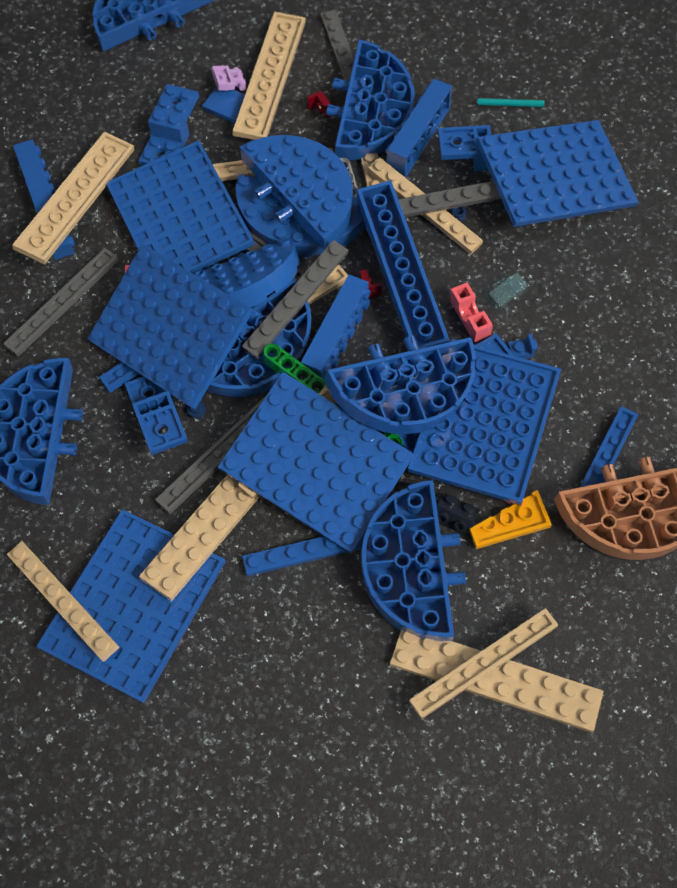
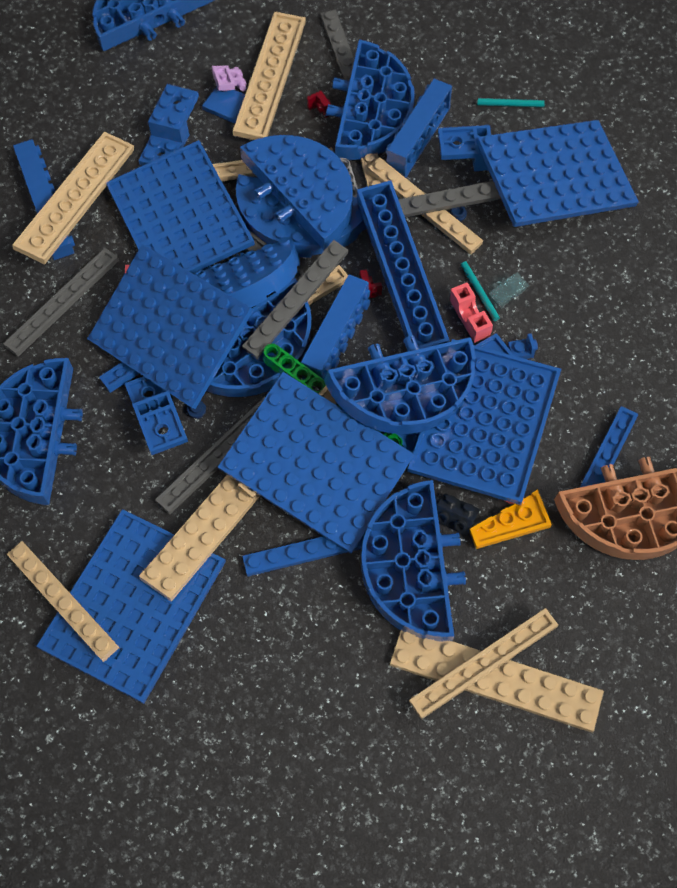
none -> teal bar [461,261,500,321]

